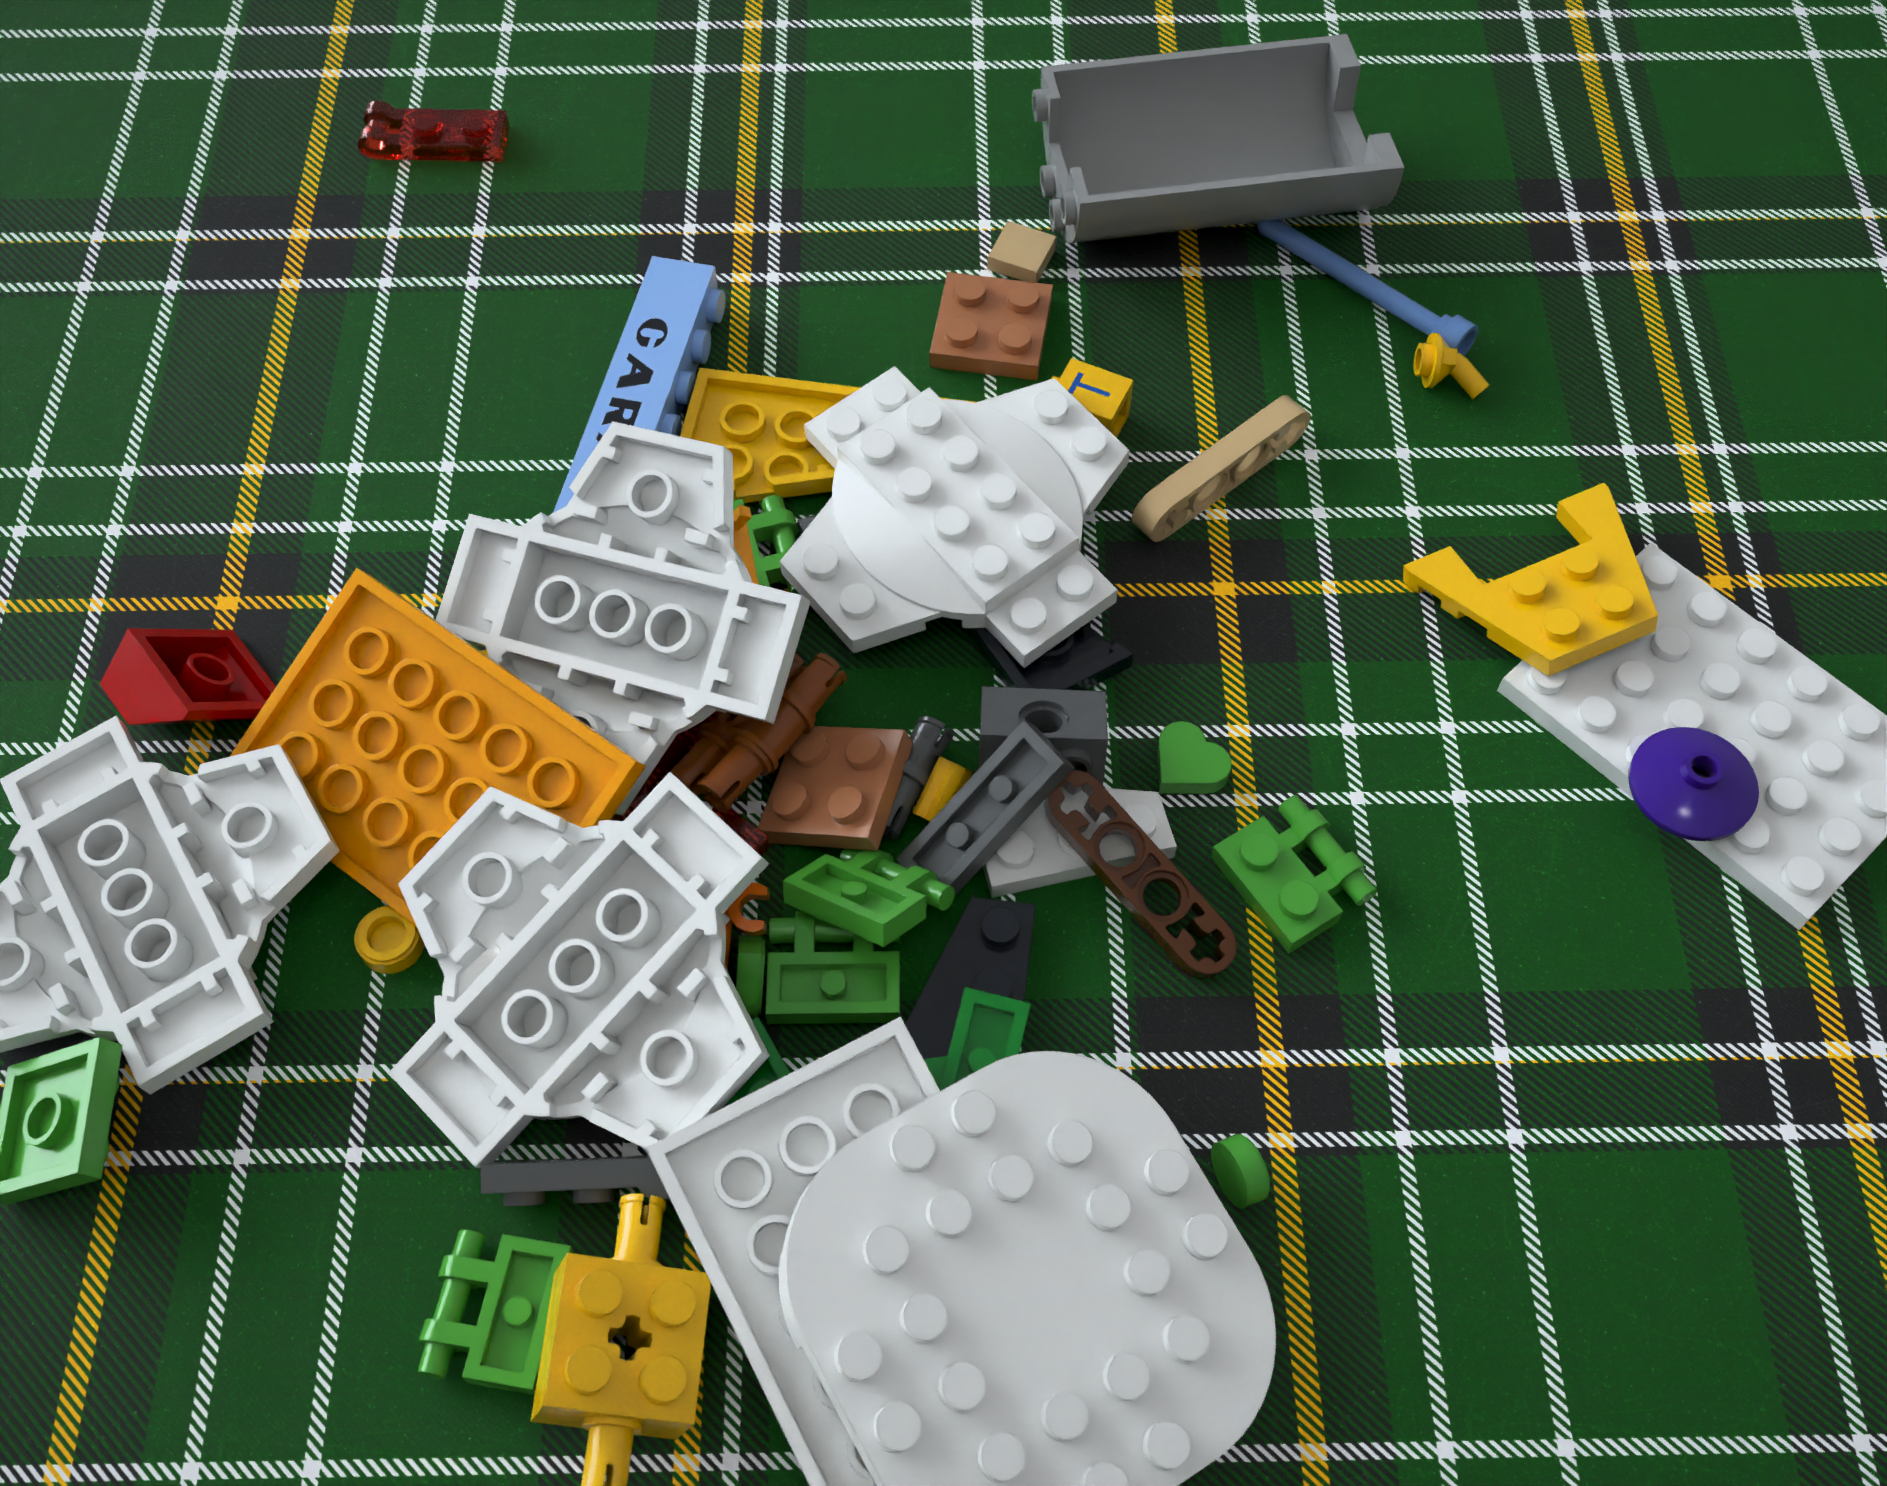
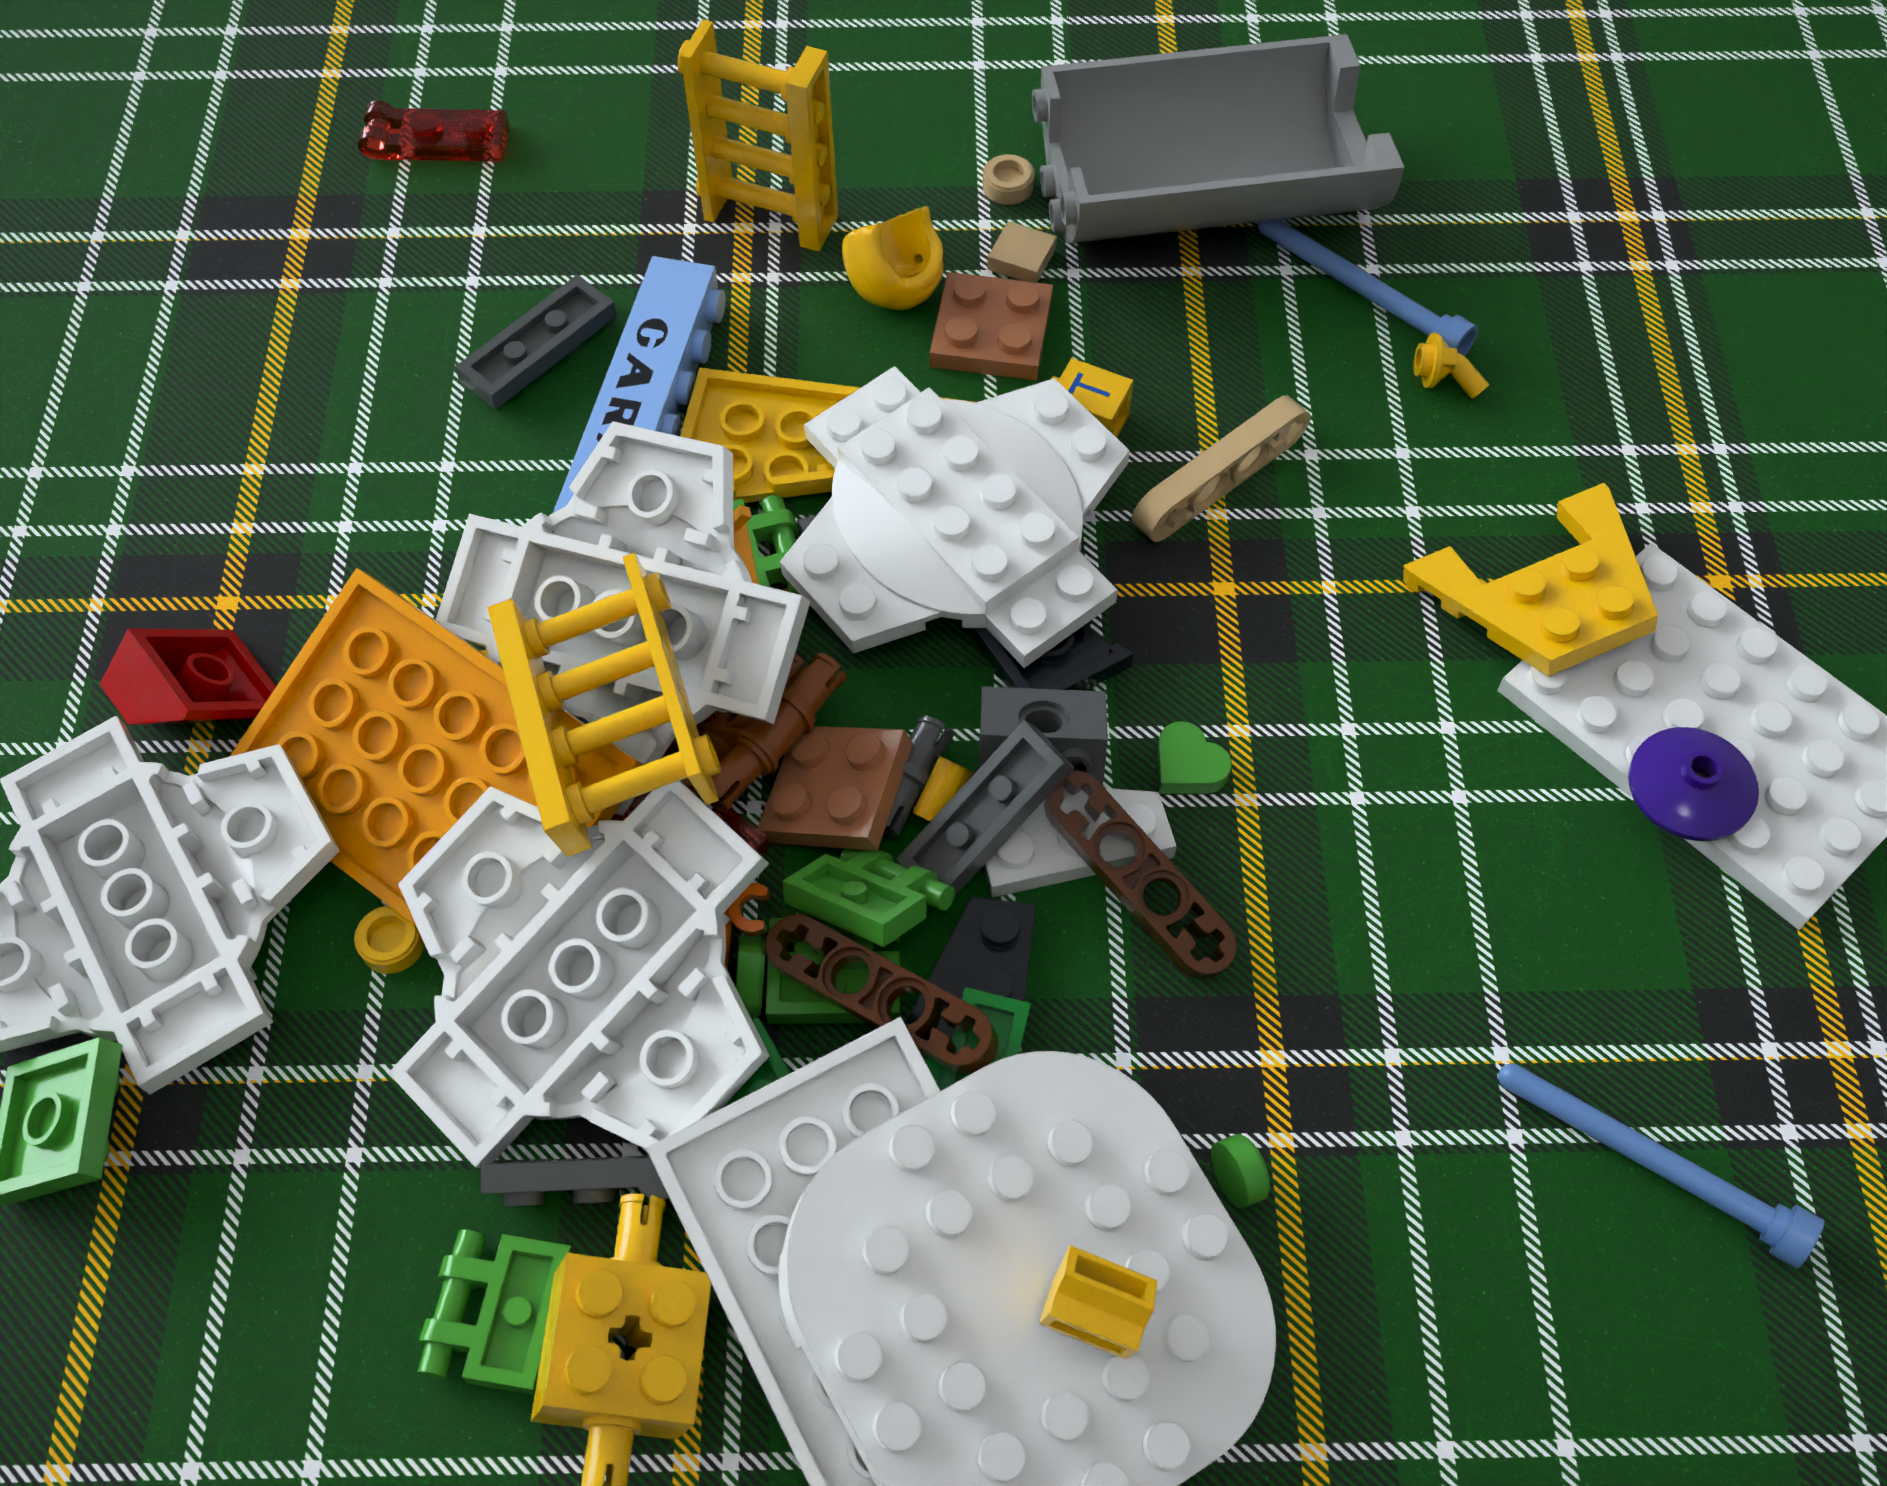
bright green plate [1210,795,1377,954] -> none
none -> dark grey plate [455,275,617,410]
none -> yellow fence [487,552,722,857]
none -> yellow fence [677,19,838,252]
none -> reddish brown beam [765,914,998,1075]
none -> yellow piece [842,206,944,310]
none -> tan tile [983,154,1034,205]
none -> yellow piece [1039,1245,1157,1359]
none -> medium blue piece [1498,1063,1825,1269]

